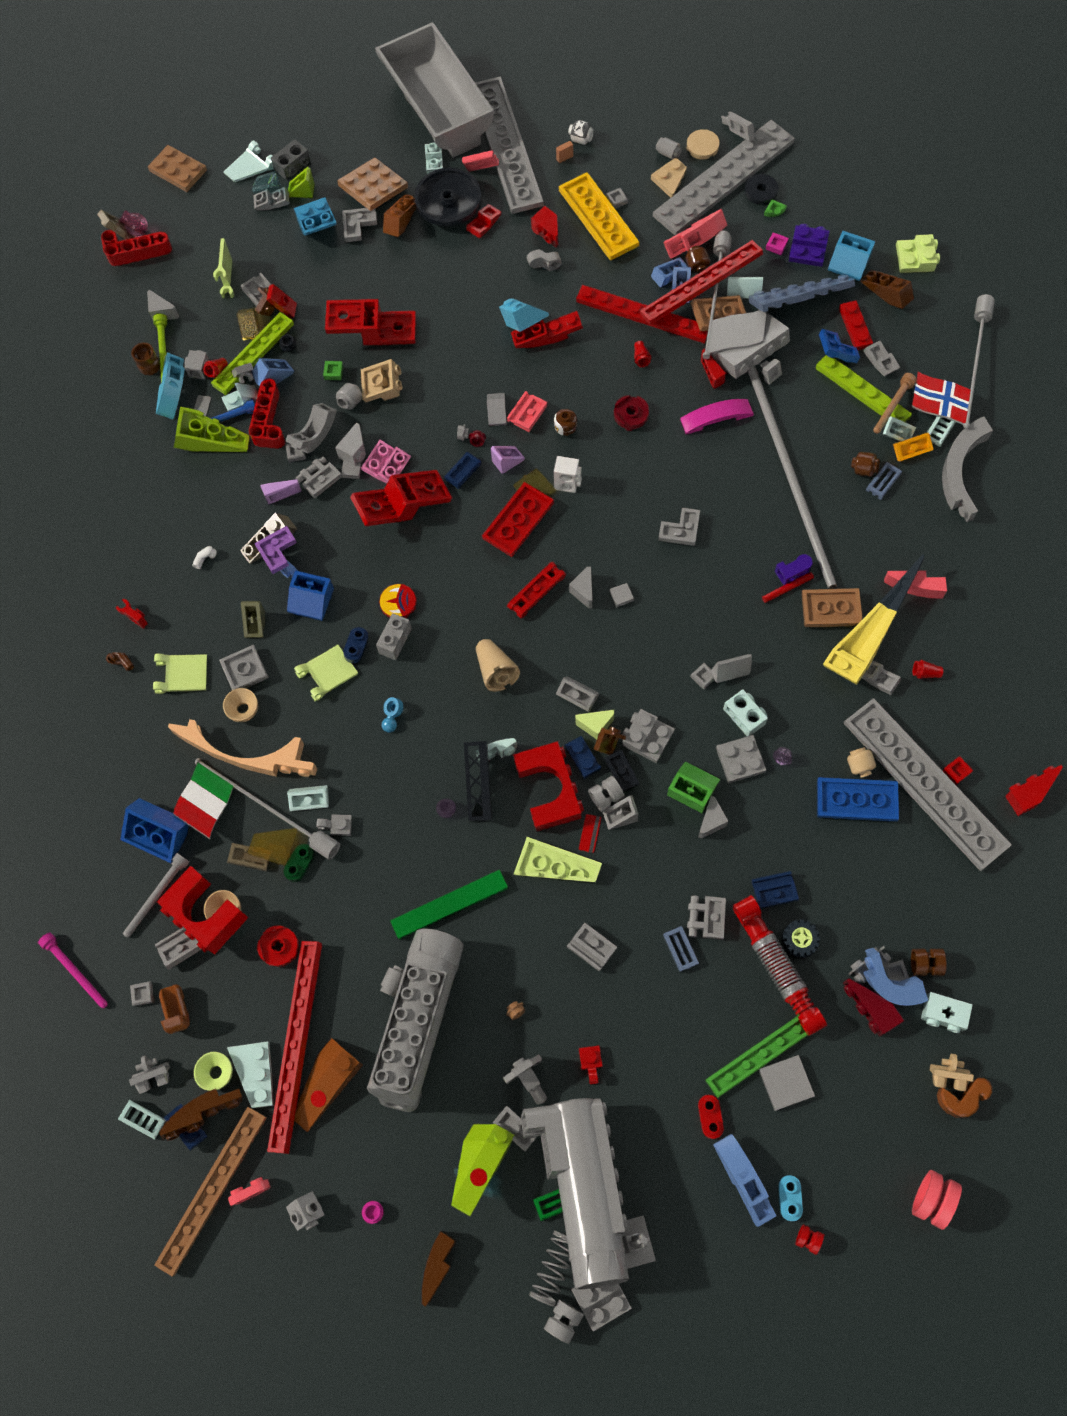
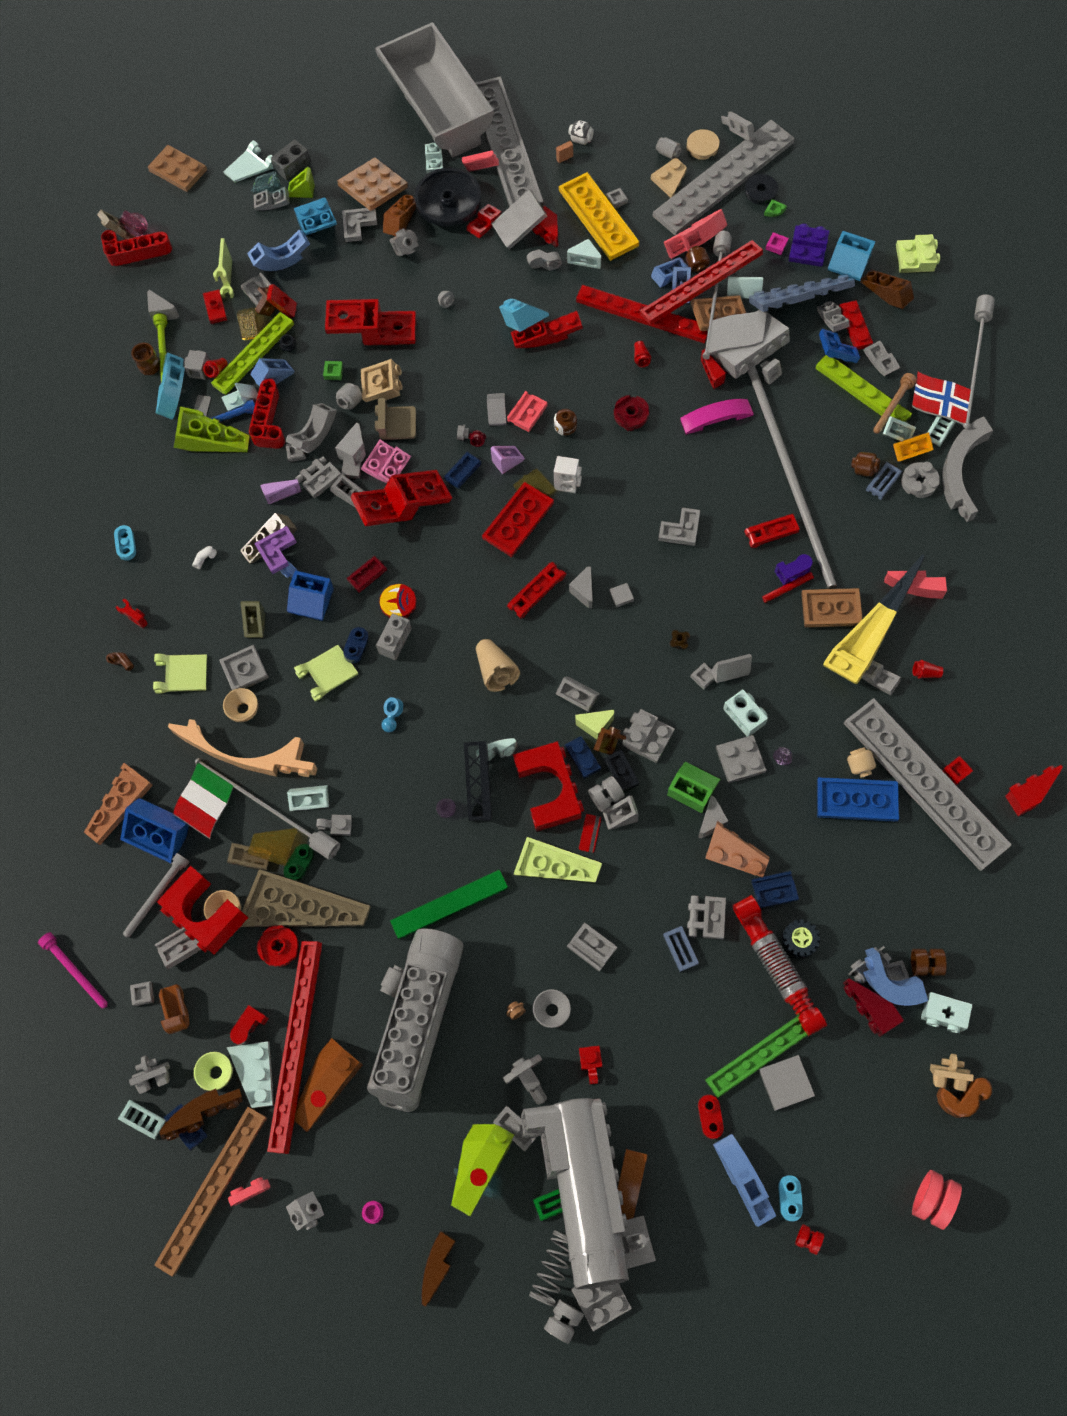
light grey tile [232,363,253,384] -> none
none -> nougat wing [84,763,153,845]
none -> medium azure plate [114,525,136,561]
none -> red plate [203,289,227,324]
none -> red leg [230,1005,269,1045]
none -> dark tan wing [240,869,371,927]
none -> medium blue arch [247,230,310,271]
none -> light grey slope [330,474,364,508]
none -> dark red plate [347,556,387,593]
none -> dark tan bracket [375,398,416,440]
none -> light grey brick [389,228,419,256]
none -> light grey plate [438,291,454,308]
none -> light grey tile [491,190,547,250]
none -> light grey piece [533,989,571,1028]
none -> light aqua slope [567,239,601,269]
none -> dark orange slope [617,1149,647,1220]
none -> dark brown plate [670,630,690,649]
none -> nougat wing [705,821,770,877]
none -> red plate [744,514,800,548]
none -> light grey slope [817,301,850,332]
none -> light grey plate [901,462,940,498]

